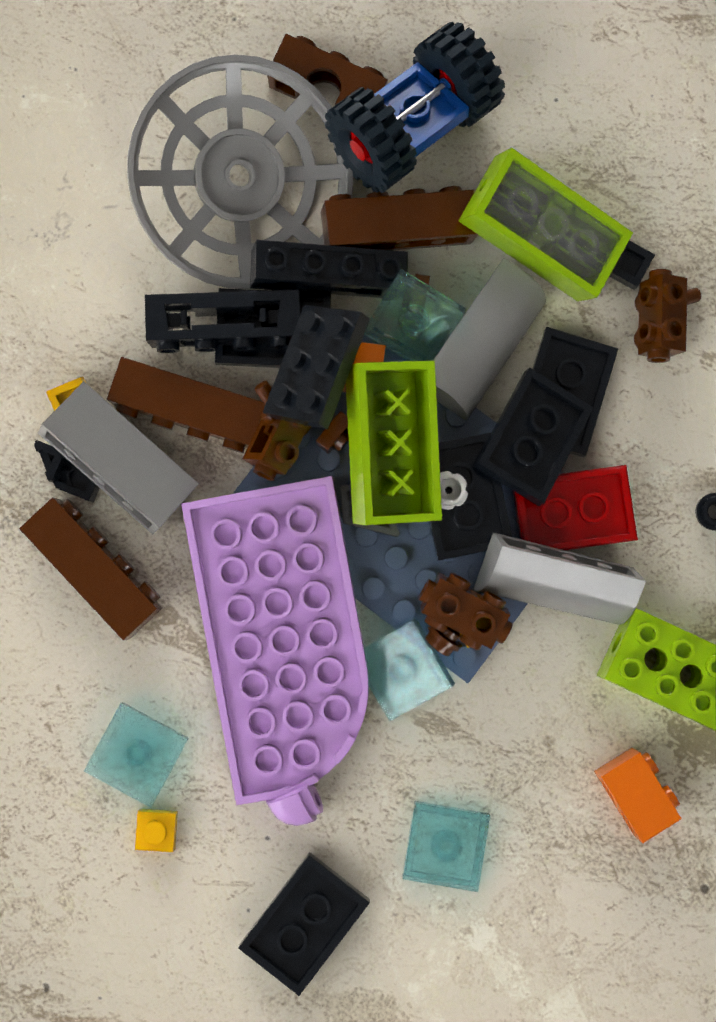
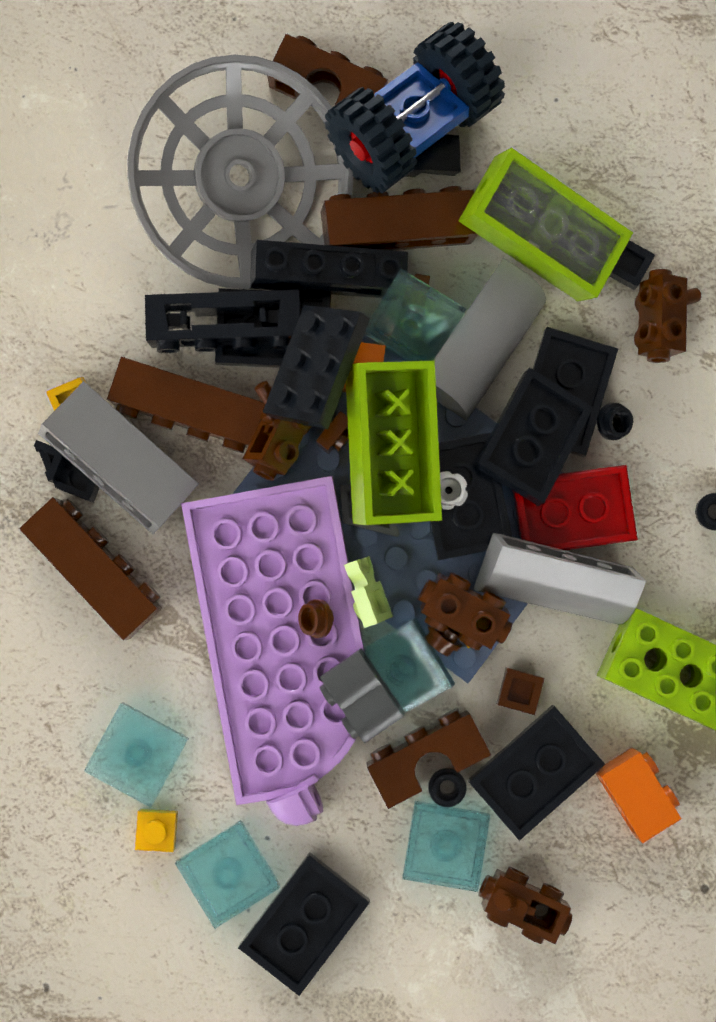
none -> clear light blue plate [175,820,281,929]
none -> reddish brown plate [298,599,334,638]
none -> dark grey brick [319,648,405,743]
none -> yellowish green plate [344,556,393,628]
none -> reddish brown arch [366,708,491,809]
none -> black slope [405,134,461,177]
none -> black plate [428,768,466,807]
none -> black plate [468,705,605,841]
none -> reddish brown brick [478,867,572,944]
none -> reddish brown plate [496,667,545,715]
none -> black plate [597,403,633,440]

